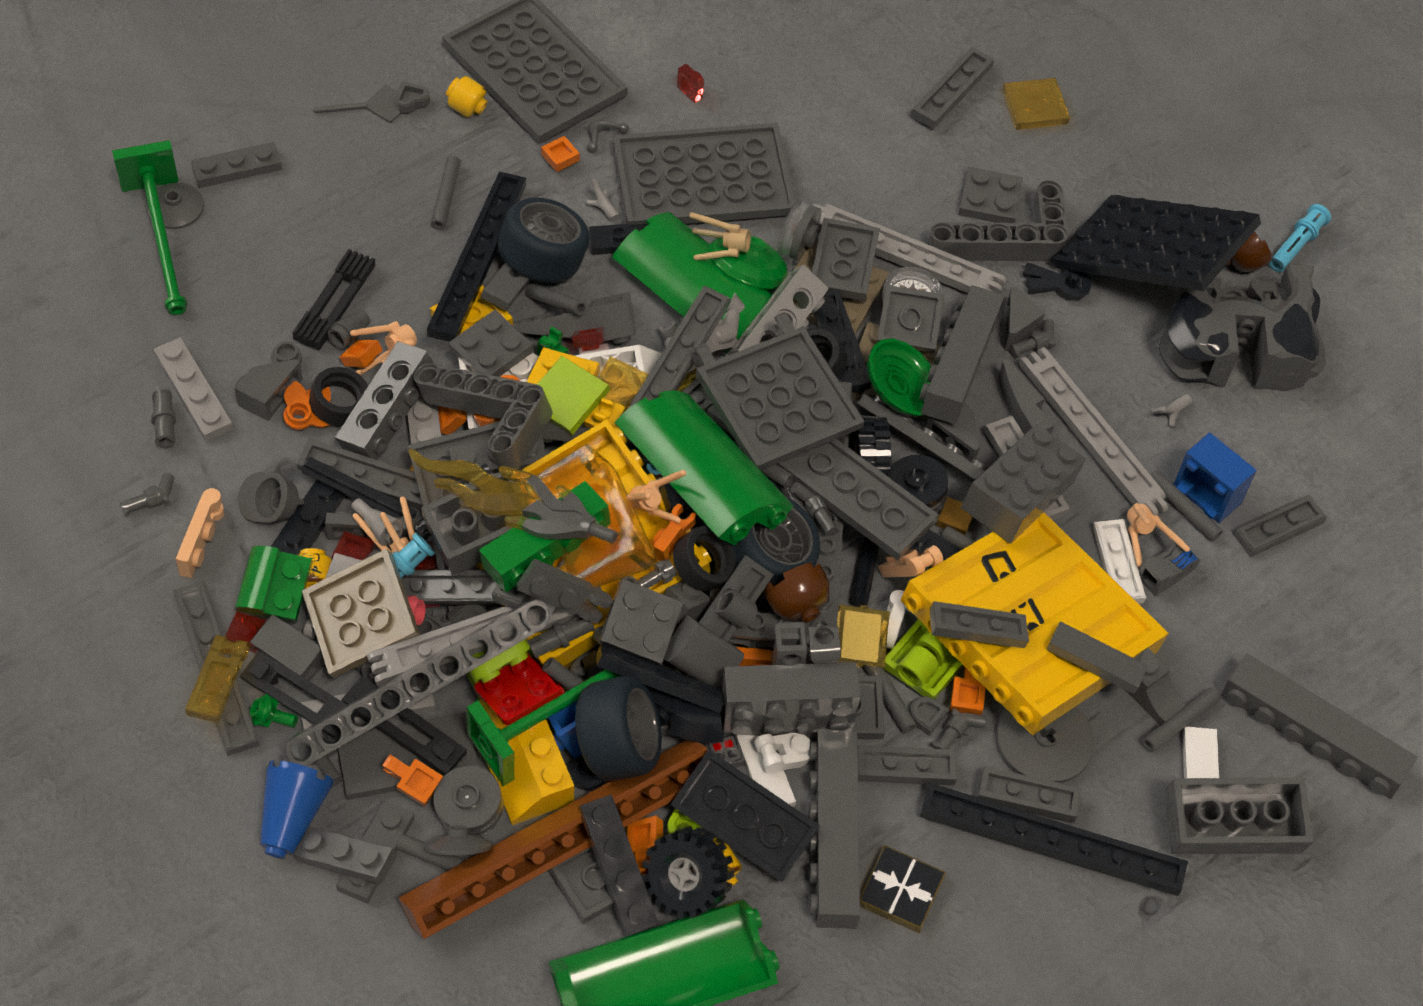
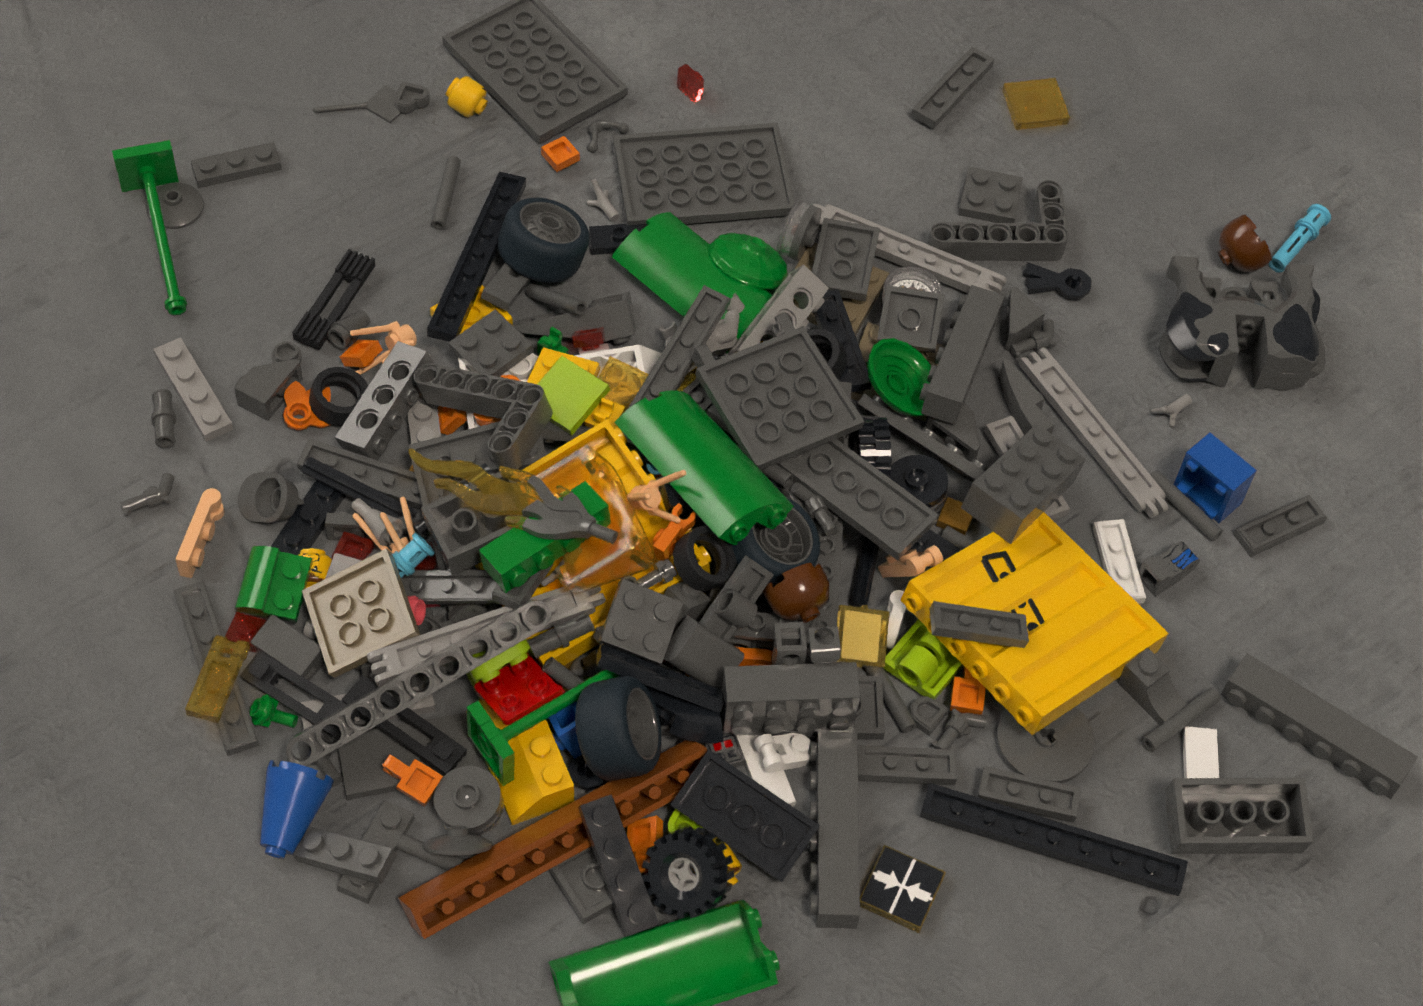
dark grey hinge [517,559,613,624] -> none
tan plant [689,212,751,261] -> none
dark grey tile [1046,621,1148,694] -> none
black plate [1052,195,1261,291] -> none
light nougat plant [1127,503,1190,567] -> none

